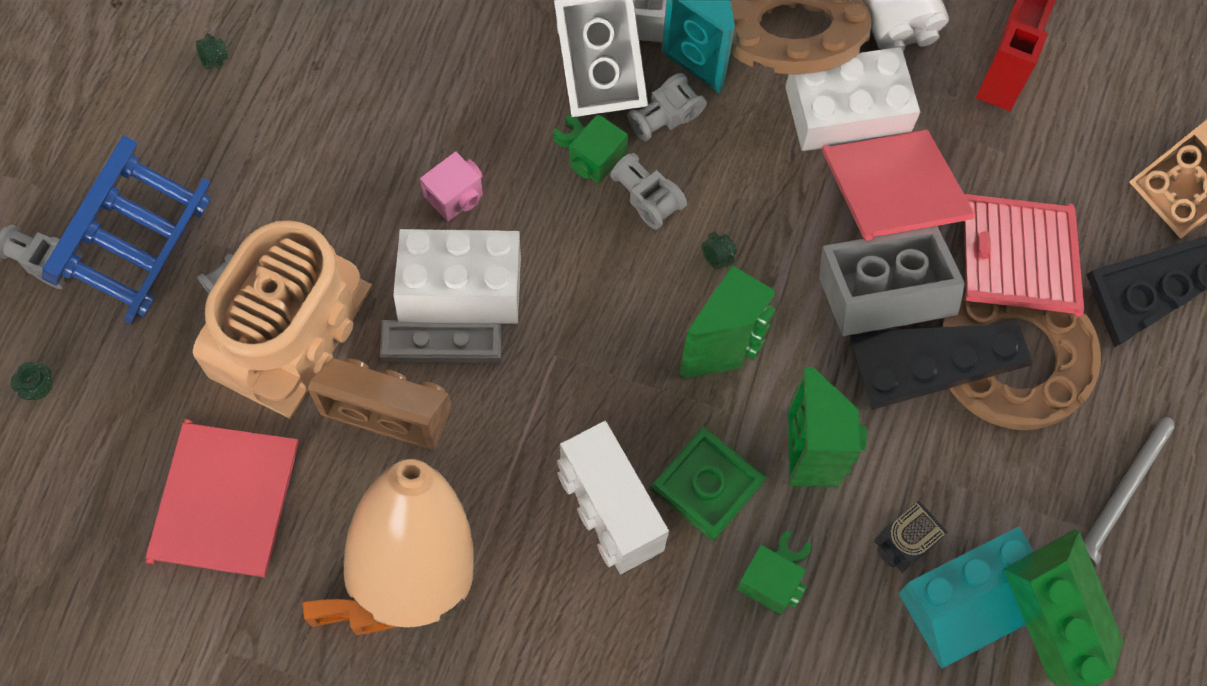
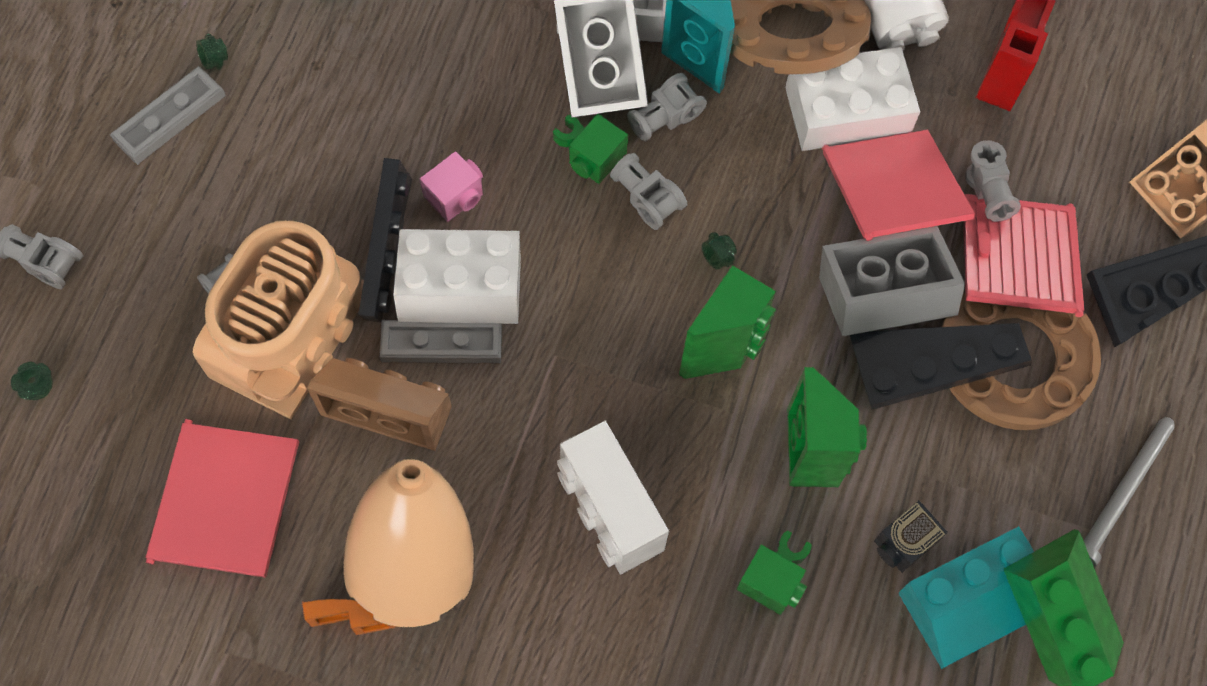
blue fence [42,135,212,324] -> none
green tile [650,426,767,542] -> none
none -> light grey tile [110,66,226,165]
none -> black wing [358,158,412,322]
none -> light grey connector [965,141,1021,222]

